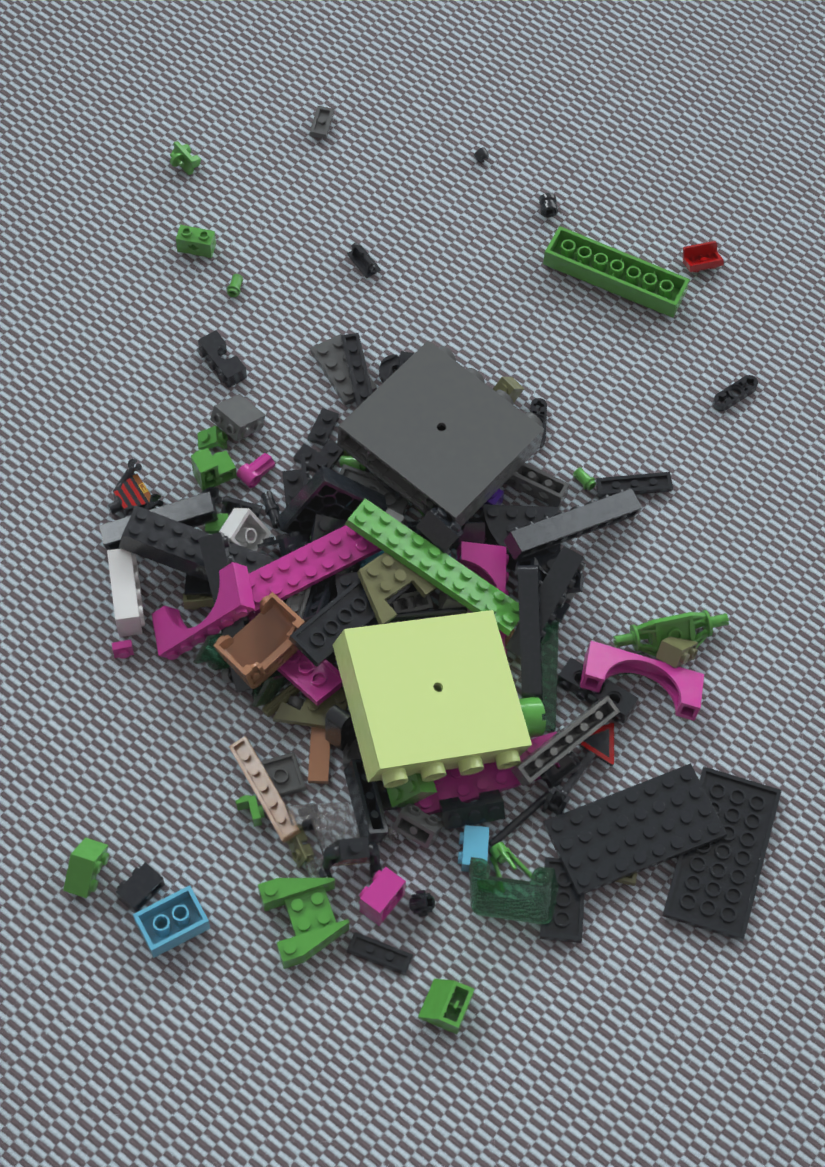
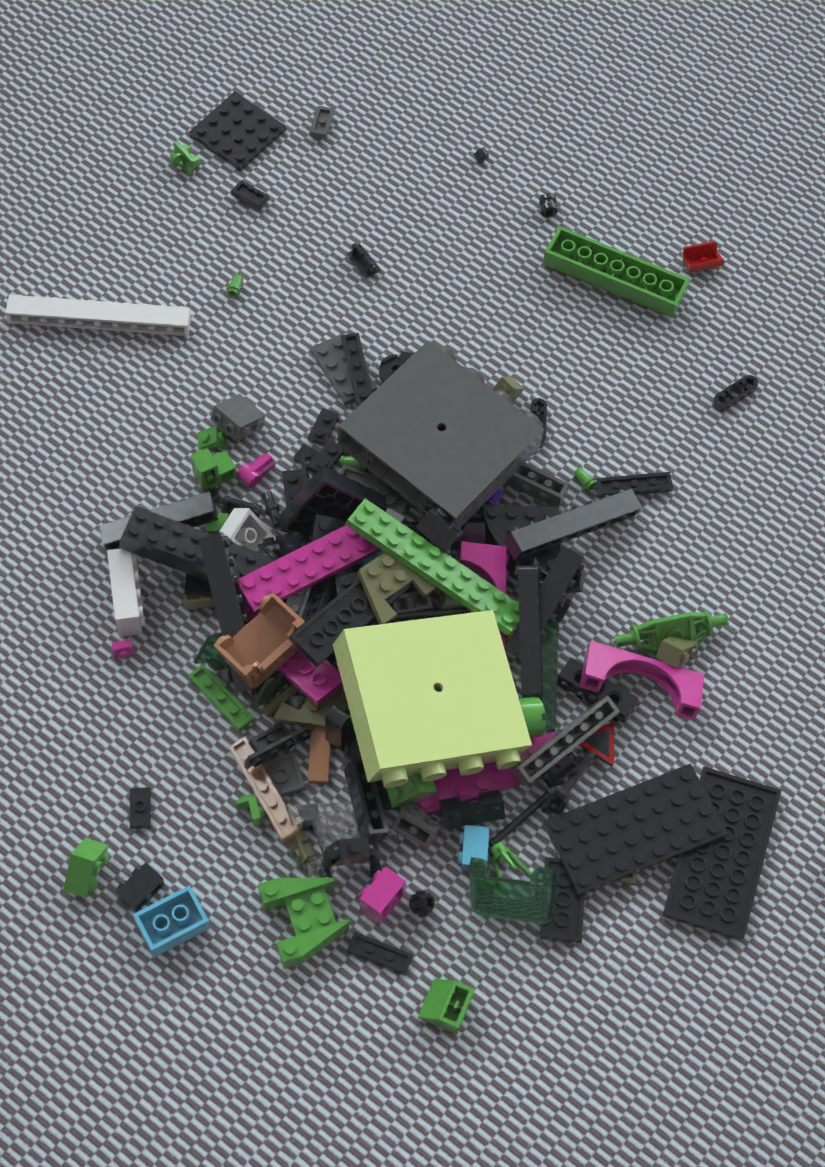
torso [107,459,164,516] -> none
dark pink arch [151,562,255,660] -> none
bright green brick [176,225,216,258] -> none
black arch [197,330,247,388] -> none
none -> white brick [6,295,191,336]
none -> black plate [130,787,151,829]
none -> bright green tile [188,664,255,733]
none -> black plate [189,91,286,171]
none -> black plate [231,180,270,211]
none -> black bracket [244,722,314,770]

